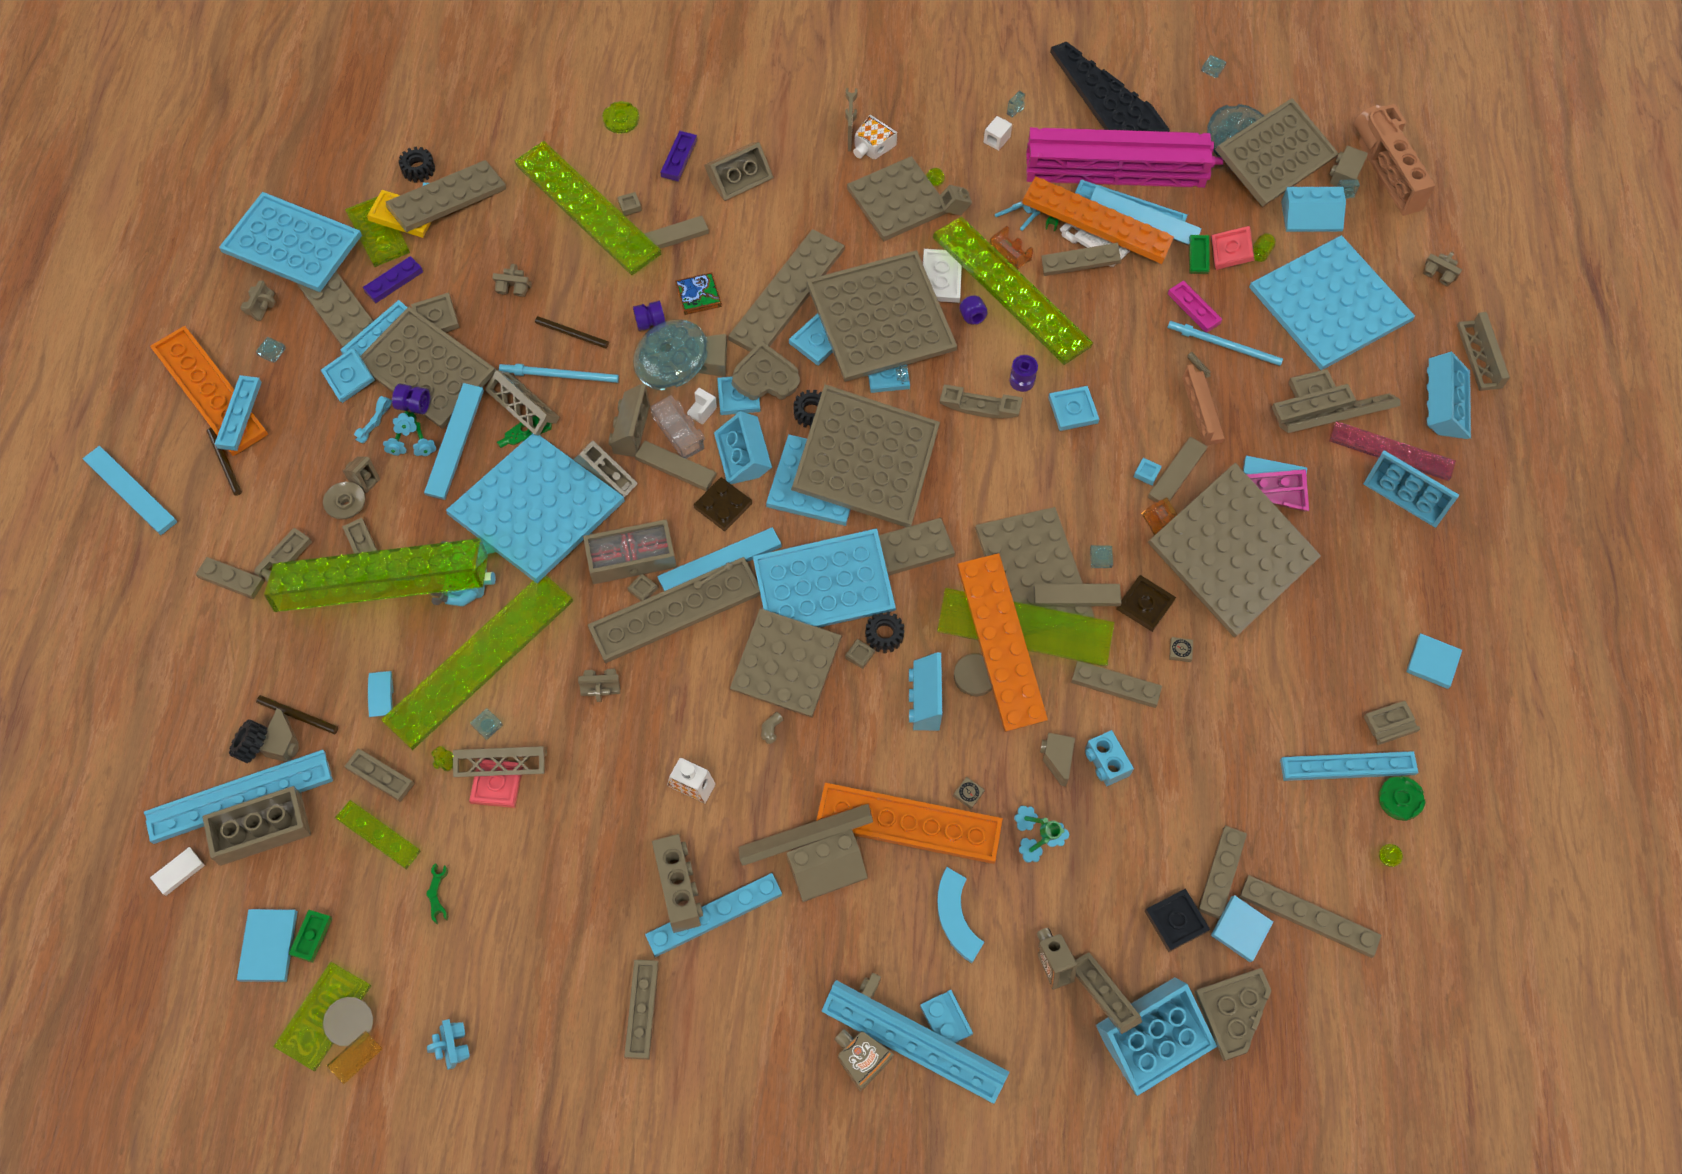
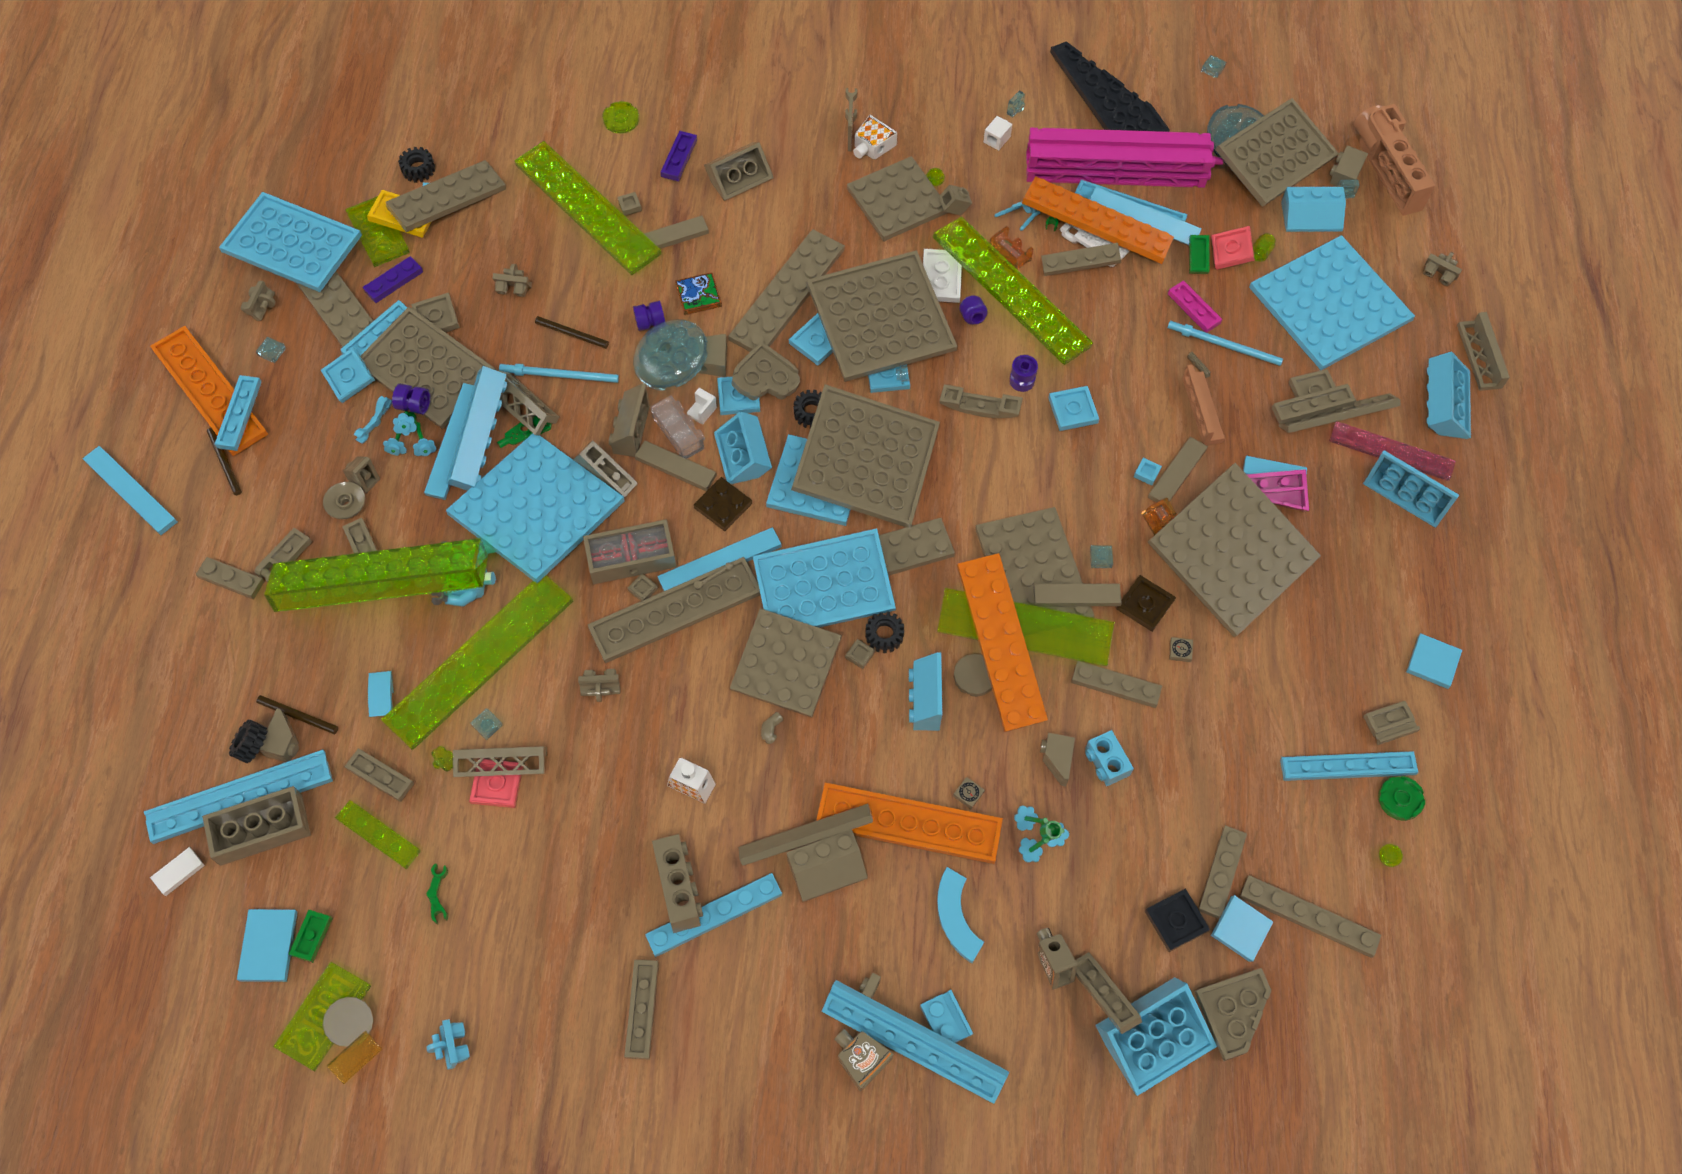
none -> medium azure brick [446,366,507,491]

